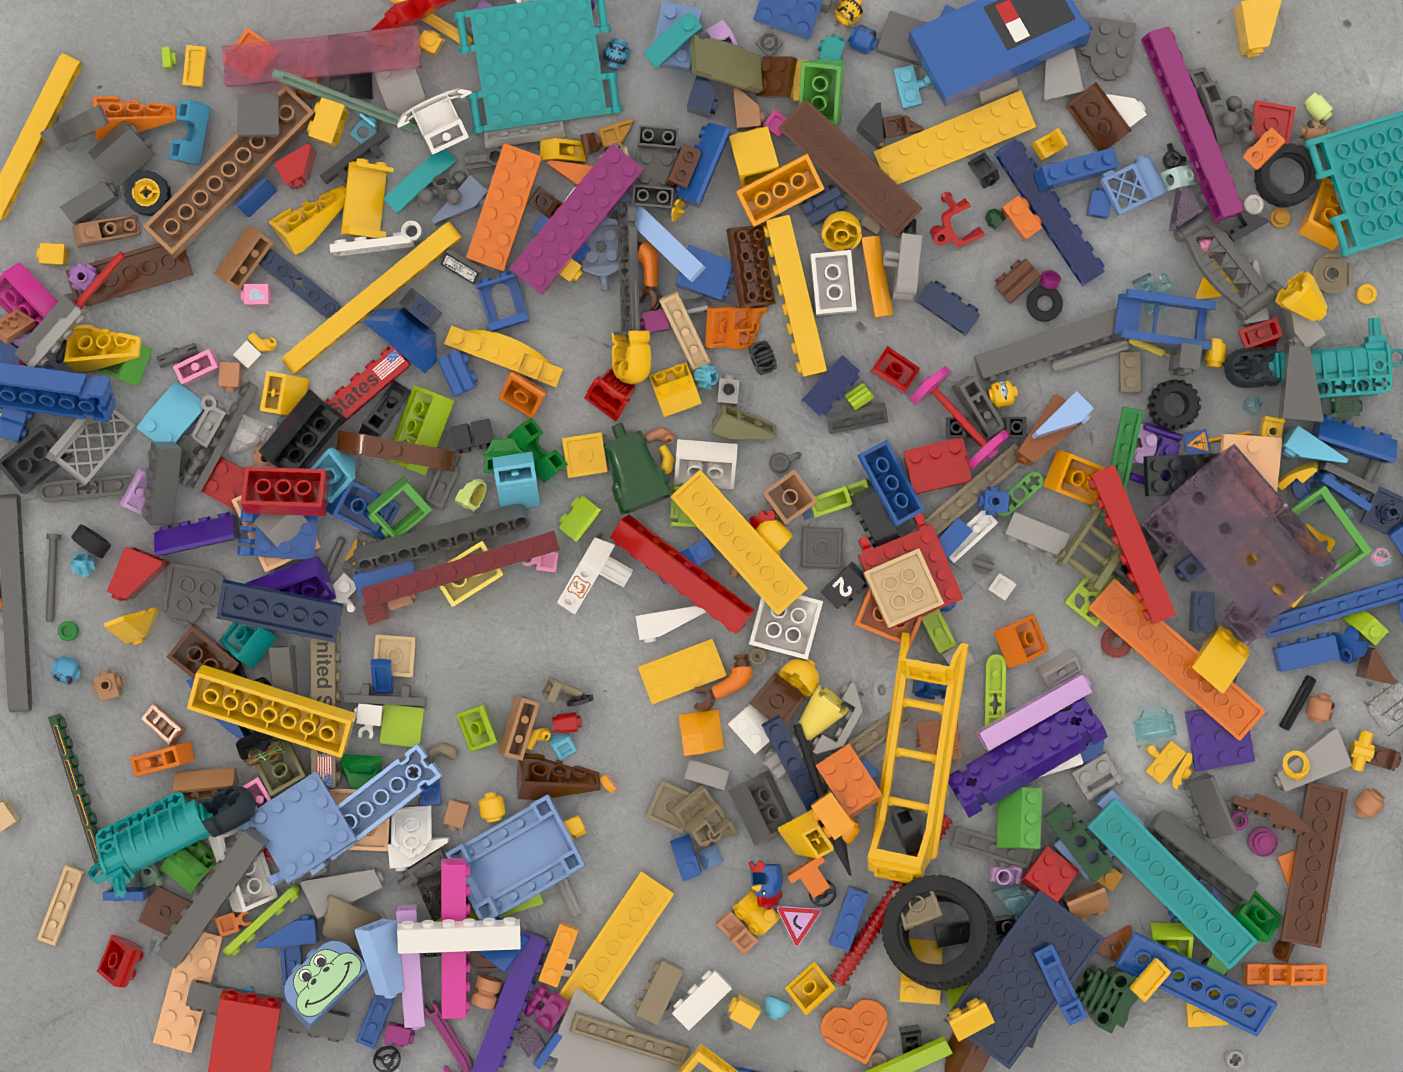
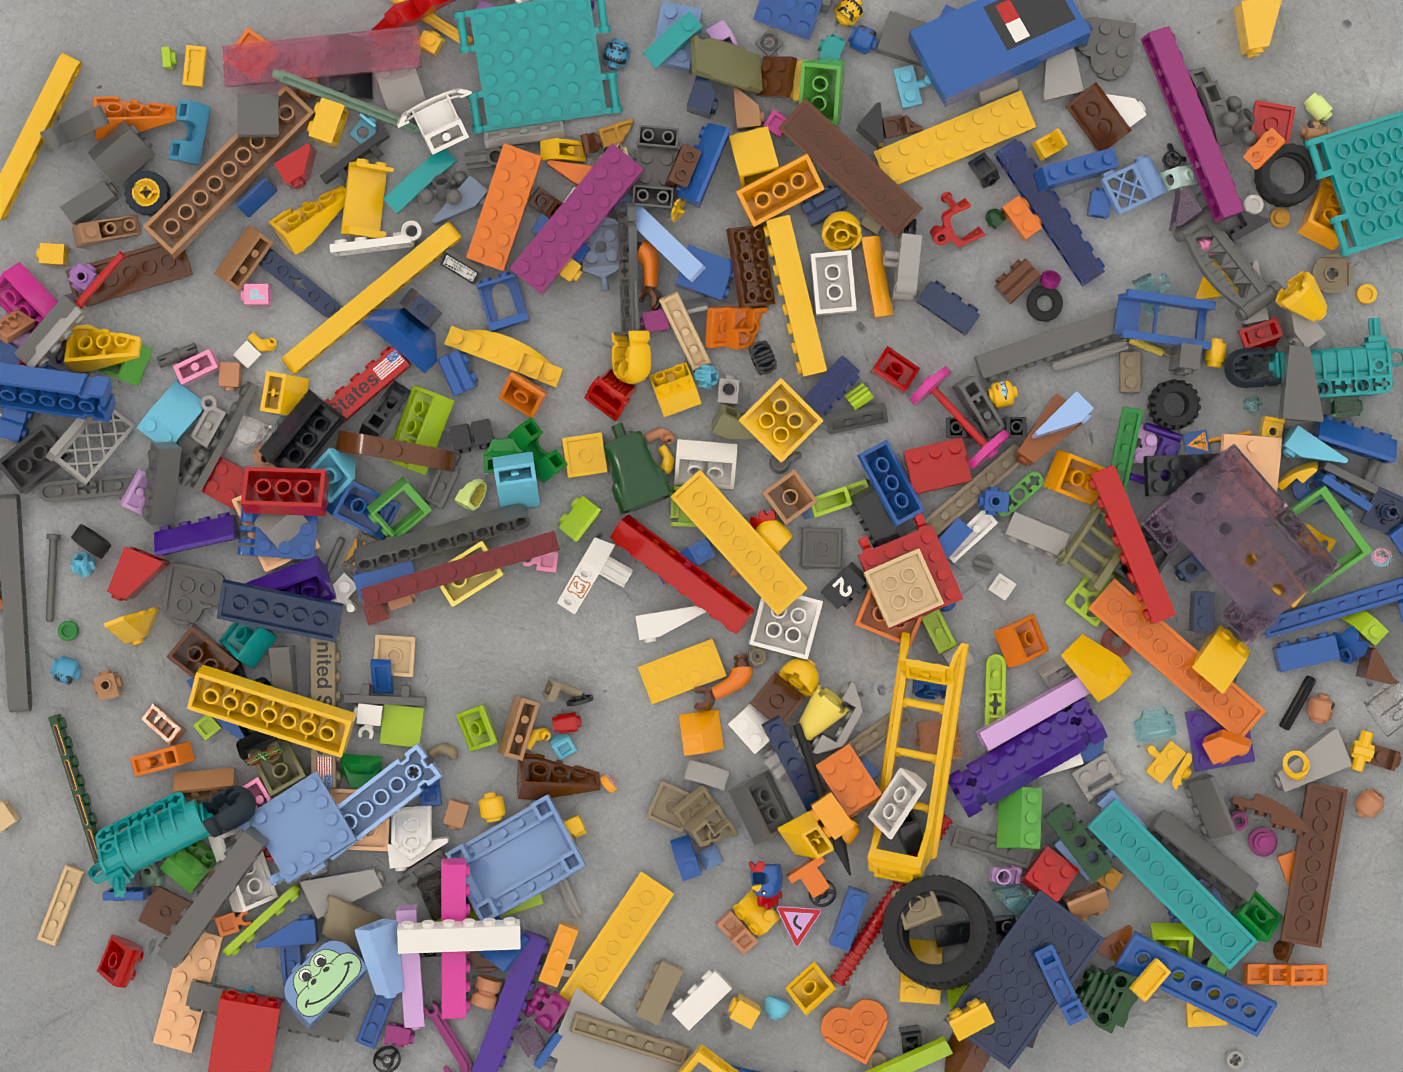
none -> lime plate [193,715,223,741]
none -> yellow slope [738,378,824,463]
none -> white slope [868,767,927,840]
none -> yellow slope [1061,634,1132,702]
none -> orange slope [1202,729,1252,765]

